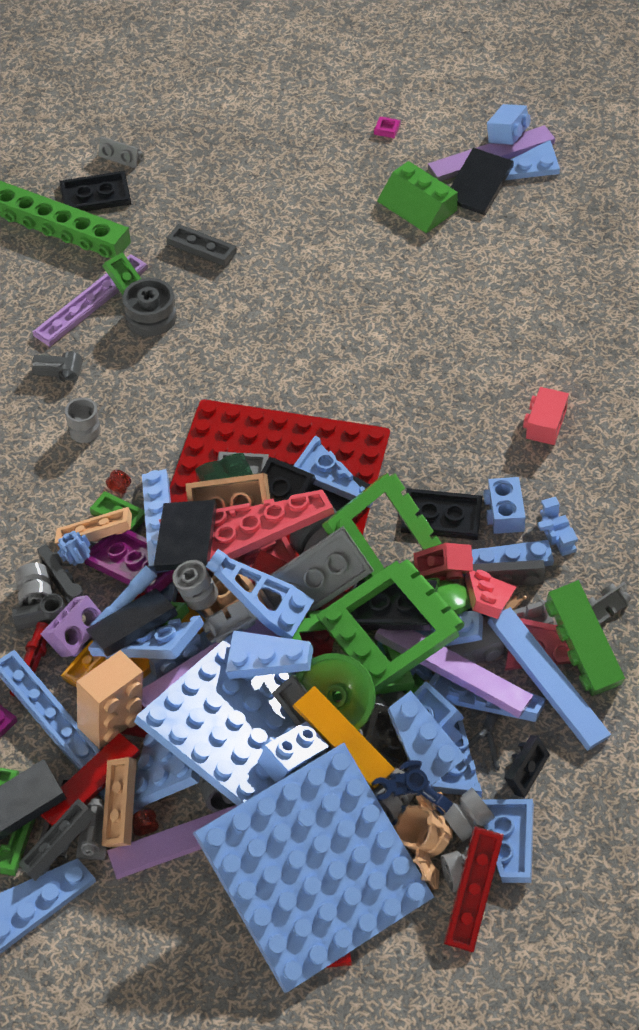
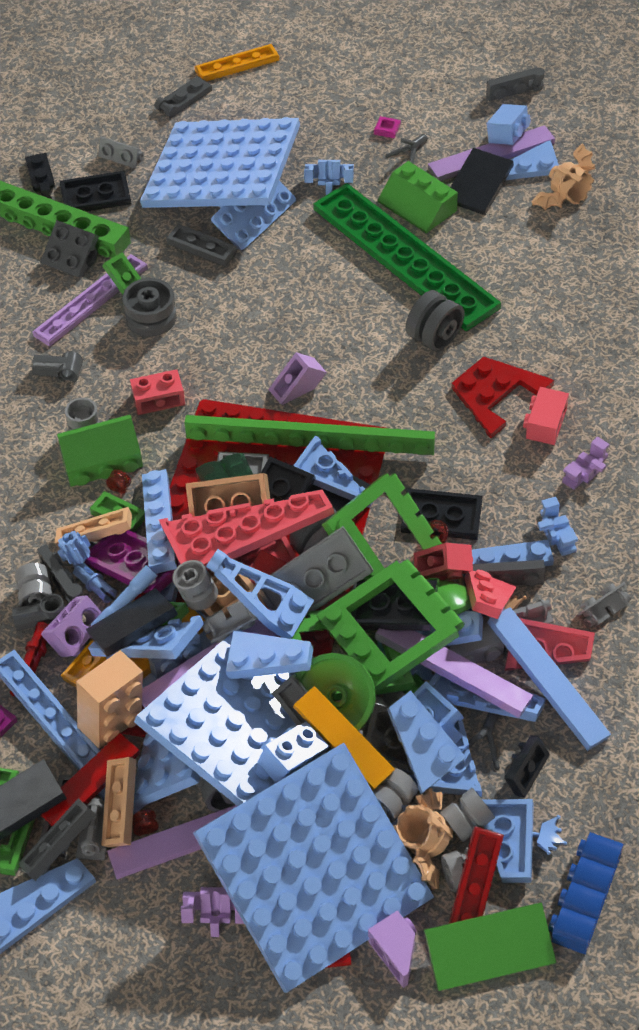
black tile [154,500,217,571] -> none
dark blue piece [371,760,453,815] -> none
light blue brick [483,477,526,534] -> none
bright green brick [545,580,625,697] -> none
none -> black hinge [25,153,55,199]
none -> dark grey plate [40,220,99,278]
none -> bright green slope [57,415,143,487]
none -> light blue axle [73,563,117,603]
none -> coral brick [130,369,185,415]
none -> light blue plate [140,117,300,208]
none -> dark grey plate [154,76,212,118]
none -> lavender piece [181,887,244,937]
none -> bright green plate [184,415,435,455]
none -> light orange tile [194,44,280,82]
none -> light blue bracket [211,180,296,250]
none -> lavender slope [268,352,327,405]
none -> light blue piece [304,160,354,195]
none -> green plate [313,183,501,332]
none -> lavender slope [368,910,416,988]
none -> dark grey plant [386,134,428,164]
none -> dark grey wheel [406,290,465,352]
none -> bright green tile [424,902,556,991]
none -> clear red bush [429,520,449,544]
none -> red wing [451,356,554,439]
none -> dark grey plate [486,67,545,101]
none -> light nougat helmet [531,143,595,210]
none -> light blue piece [533,815,567,855]
none -> blue brick [548,832,624,955]
none -> lavender piece [562,437,609,490]

